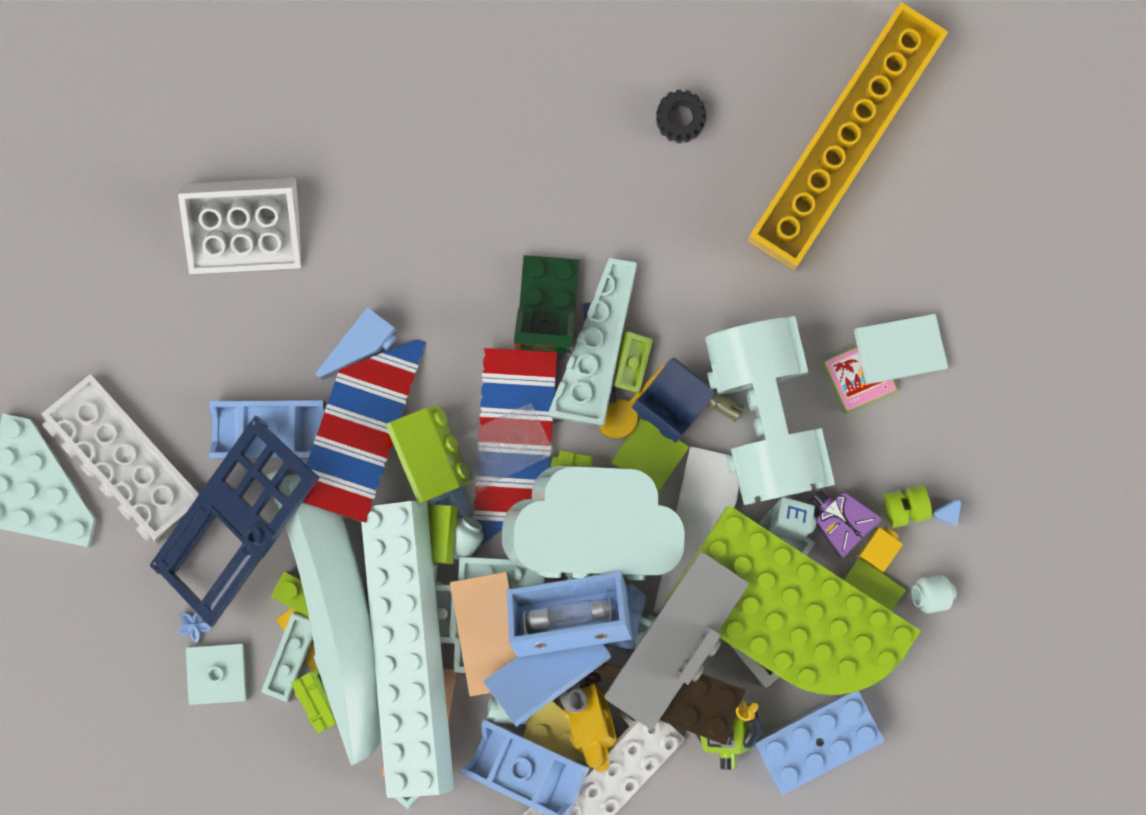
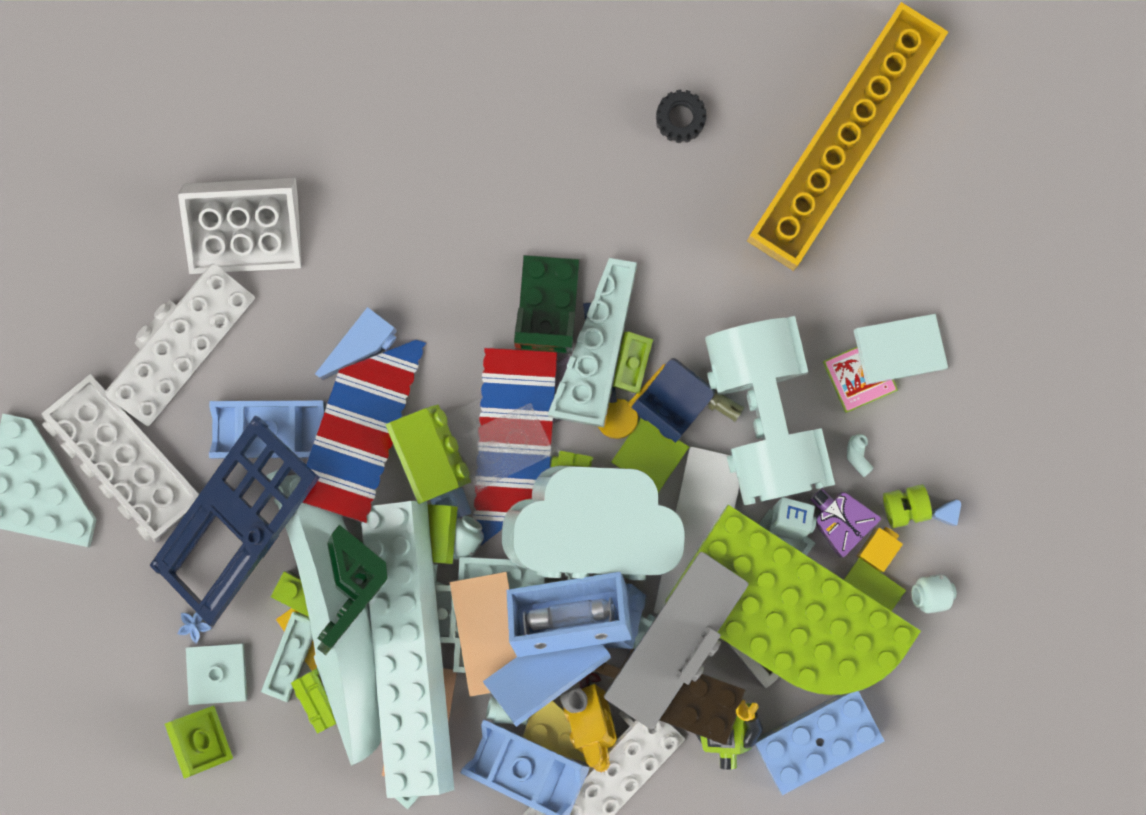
none -> white bracket [105,263,255,426]
none -> lime bracket [164,705,233,779]
none -> dark green bracket [317,525,388,656]
none -> light aqua arm [846,434,874,477]

